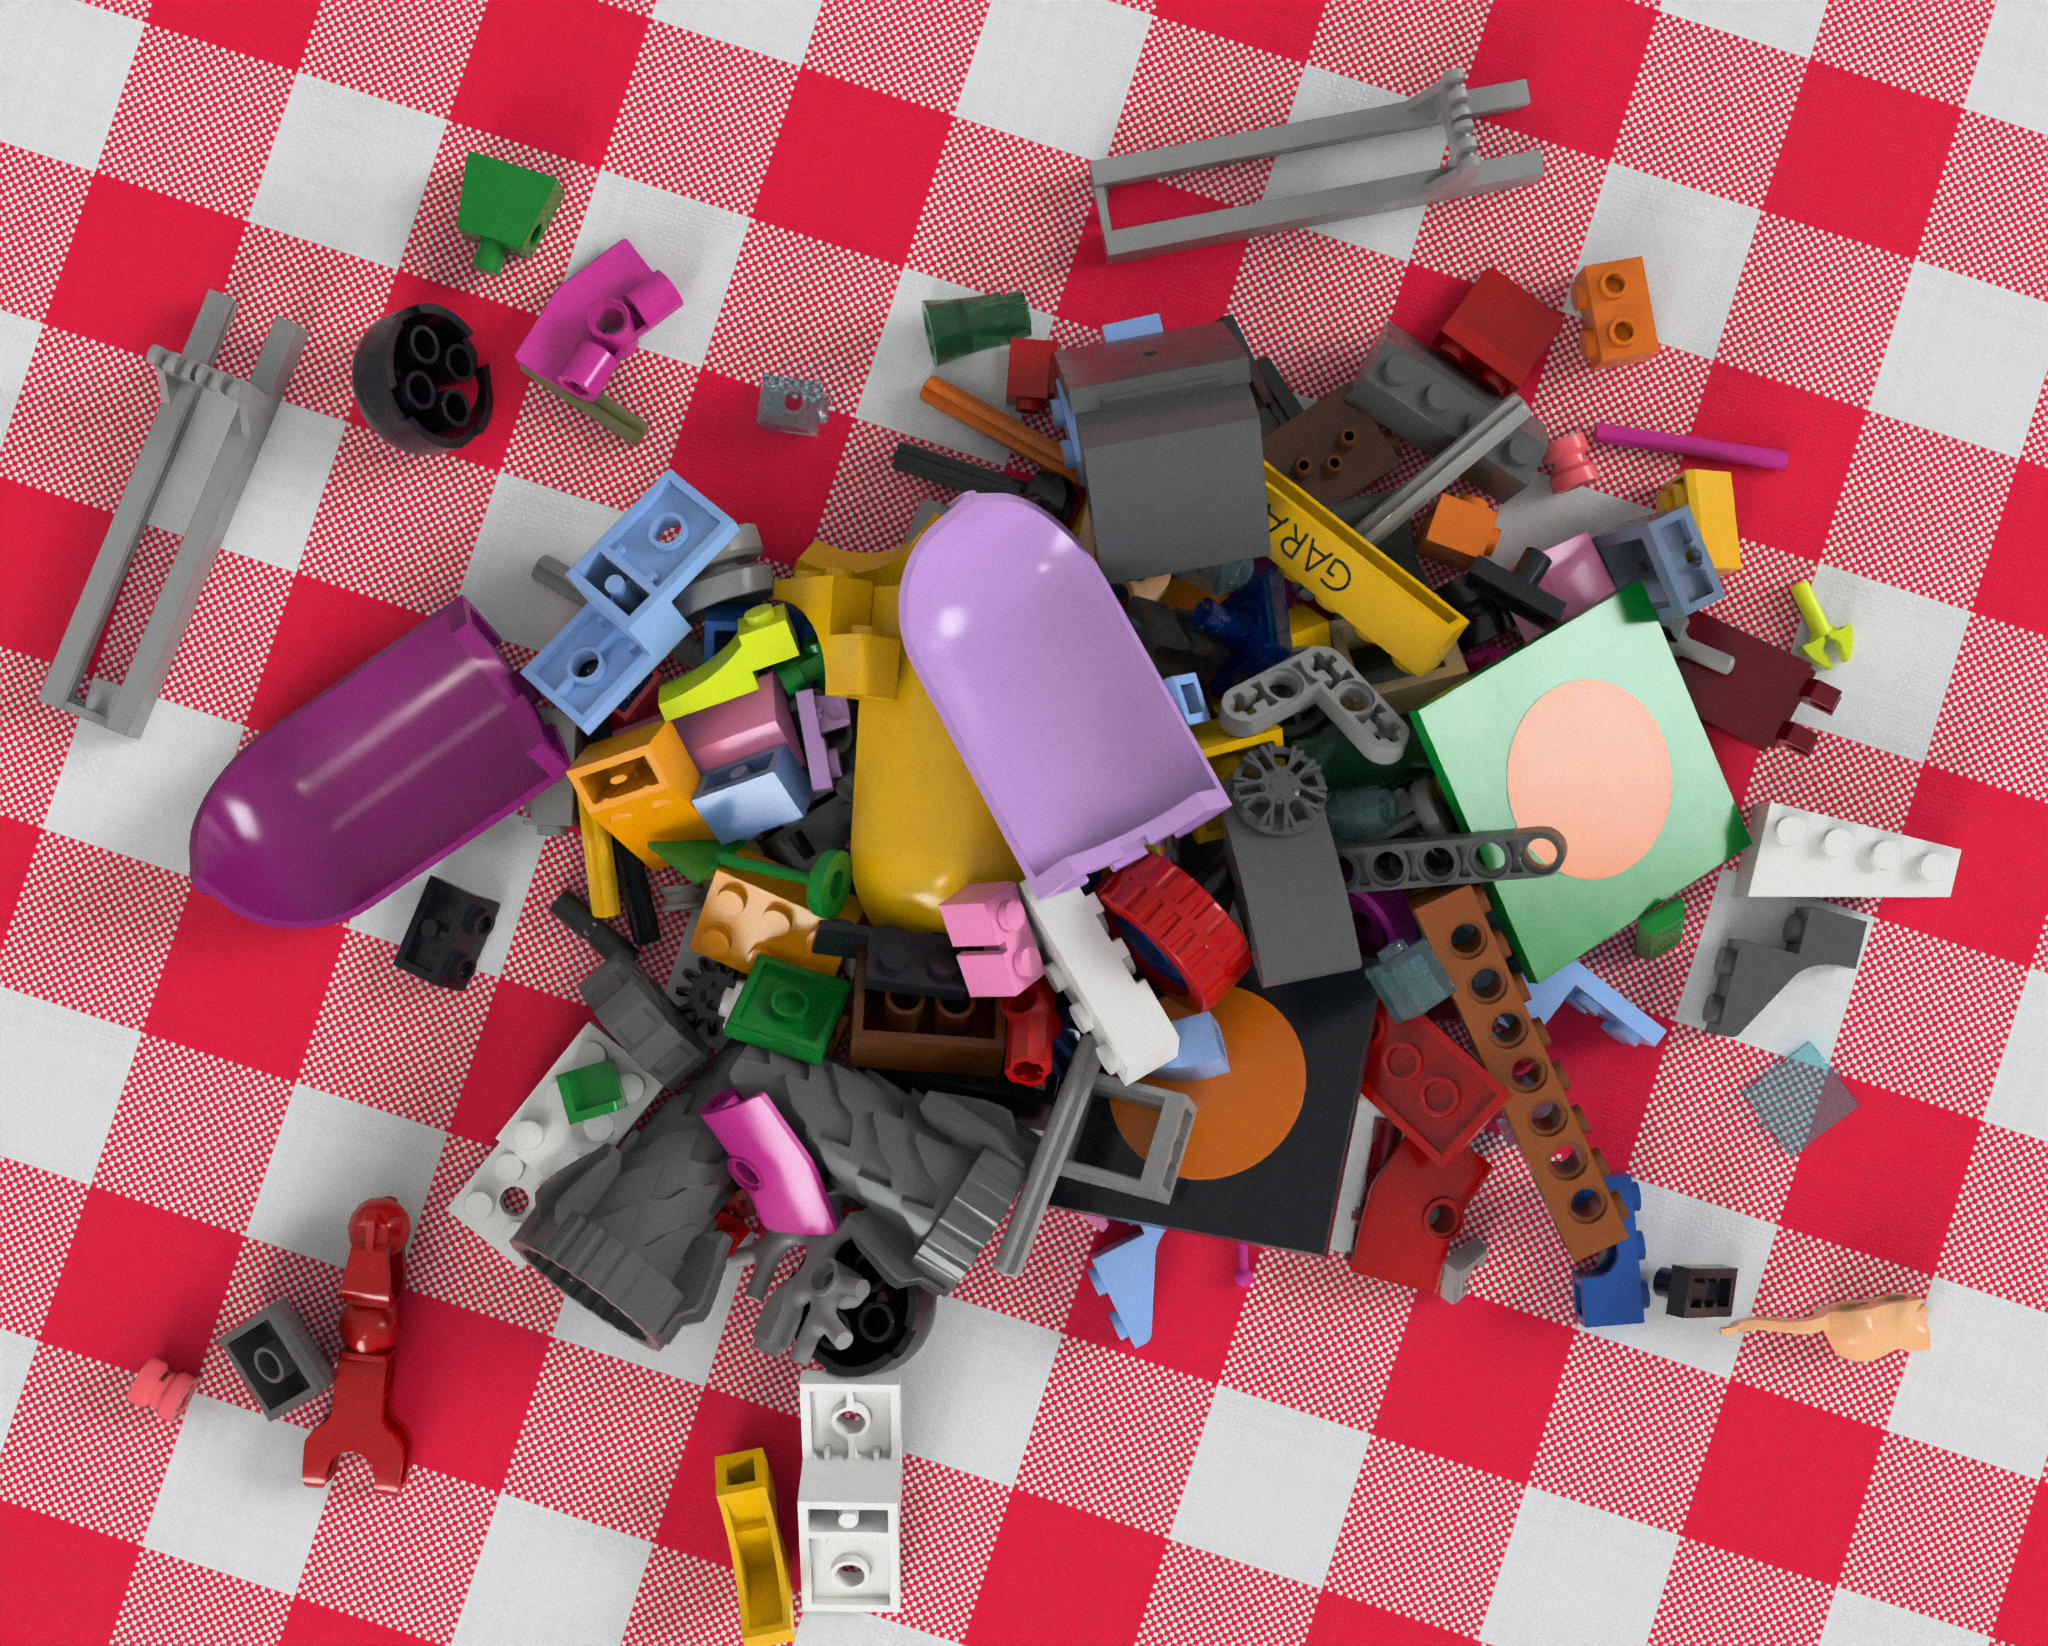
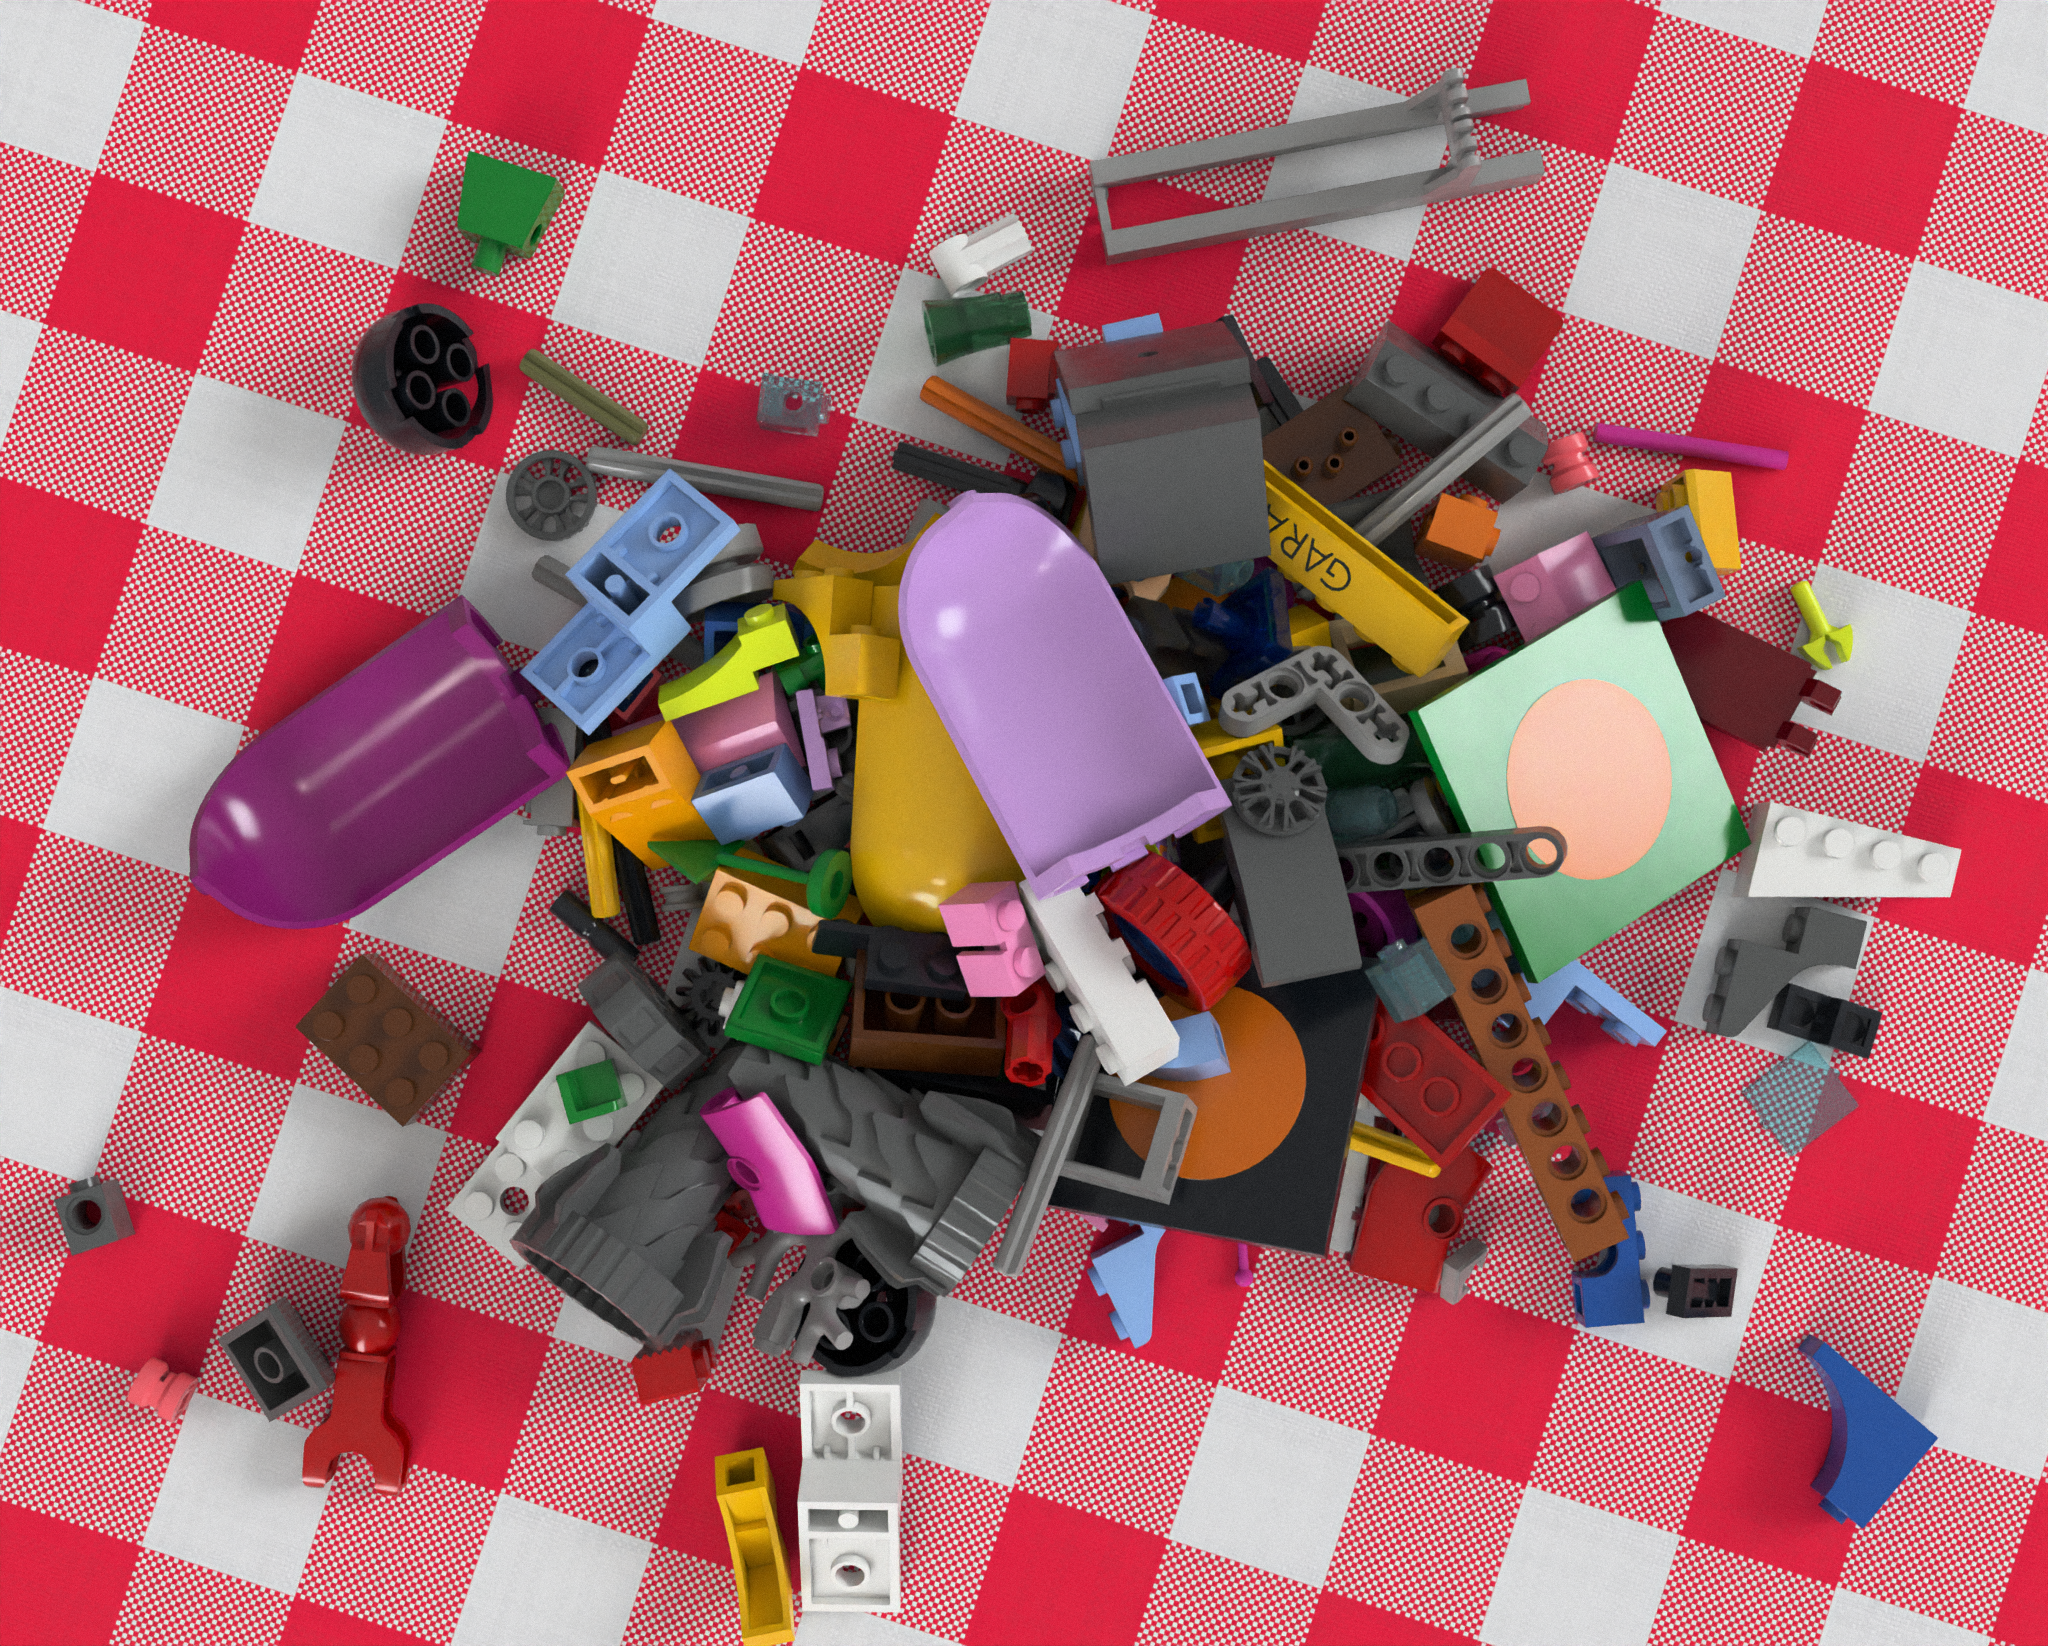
light grey piece [37,289,309,739] -> none
black bracket [393,875,500,992] -> none
dark pink panel [515,239,684,402] -> none
black tile [1465,547,1567,631] -> none
orange brick [1570,256,1659,371] -> none
green tile [1634,897,1685,961] -> none
light grey bar [1659,616,1735,675] -> none
light nougat animal [1719,1292,1931,1362] -> none
none -> dark grey brick [54,1175,135,1256]
none -> reddish brown brick [295,953,482,1127]
none -> dark grey wheel [506,450,598,541]
none -> light grey axle [587,446,824,511]
none -> red brick [631,1328,717,1405]
none -> white piece [929,213,1032,298]
none -> yellow axle [1349,1121,1441,1178]
none -> black slope [1767,983,1882,1059]
none -> blue arch [1797,1334,1938,1529]

